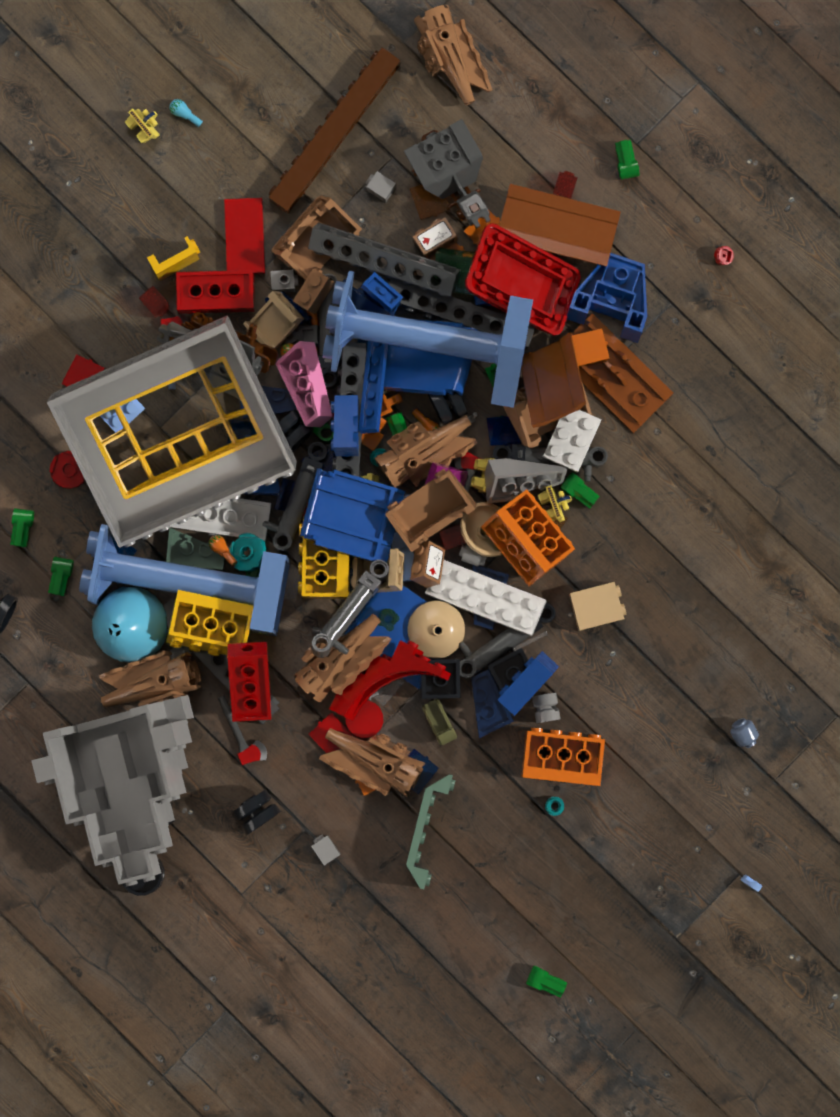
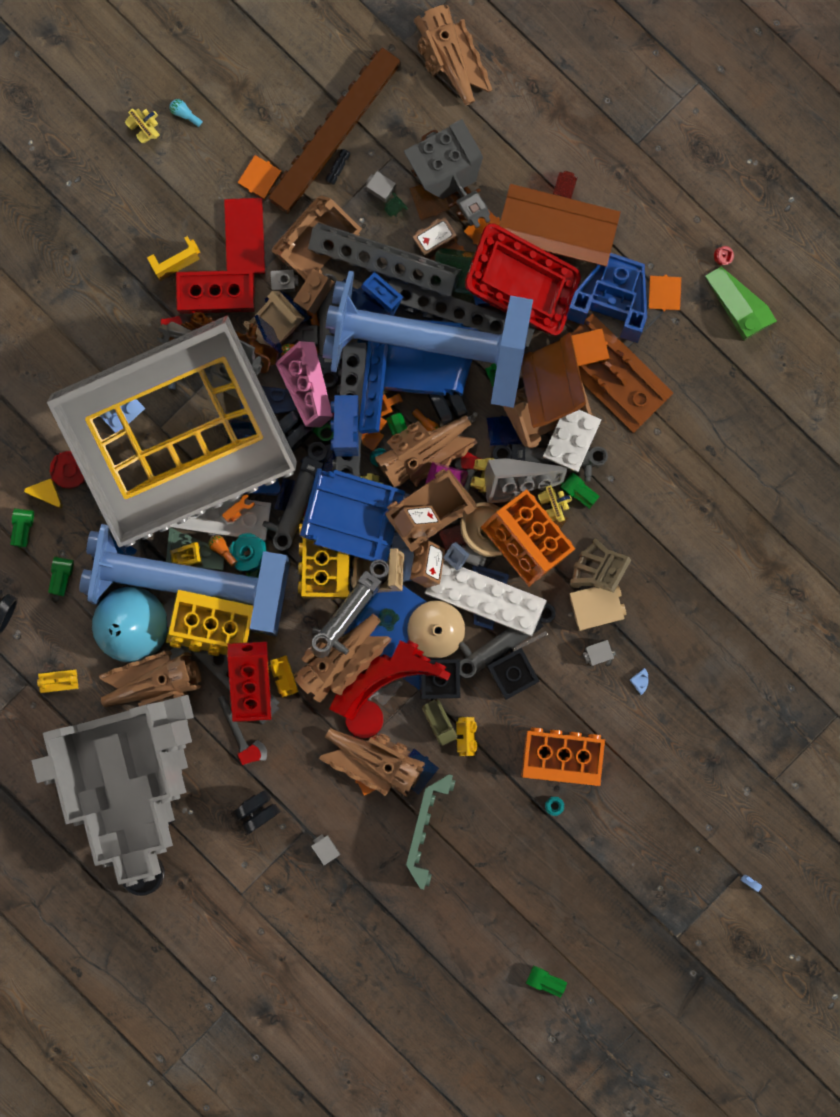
red piece [62,354,105,387] -> none
clear red brick [139,286,170,318] -> none
red piece [309,712,354,753] -> none
dark blue wing [471,669,514,738] -> none
blue wedge [498,651,559,716] -> none
light grey wheel [532,693,561,723] -> none
green piece [615,140,640,180] -> none
sand blue head [730,718,759,748] -> none
none -> yellow slope [24,479,63,509]
none -> yellow hinge [37,670,79,693]
none -> yellow slope [170,542,203,566]
none -> orange plate [222,494,255,522]
none -> orange piece [238,155,282,199]
none -> clear blue piece [254,315,284,354]
none -> yellow hinge [269,655,299,697]
none -> black axle [326,149,350,185]
none -> clear green brick [384,192,408,217]
none -> medium nougat brick [394,506,442,538]
none -> sand blue plate [443,542,470,570]
none -> yellow hinge [456,717,477,756]
none -> dark tan plate [570,538,631,593]
none -> light grey brick [583,640,614,666]
none -> light blue tile [629,668,649,695]
none -> orange piece [648,275,681,312]
none -> bright green wedge [705,266,777,341]

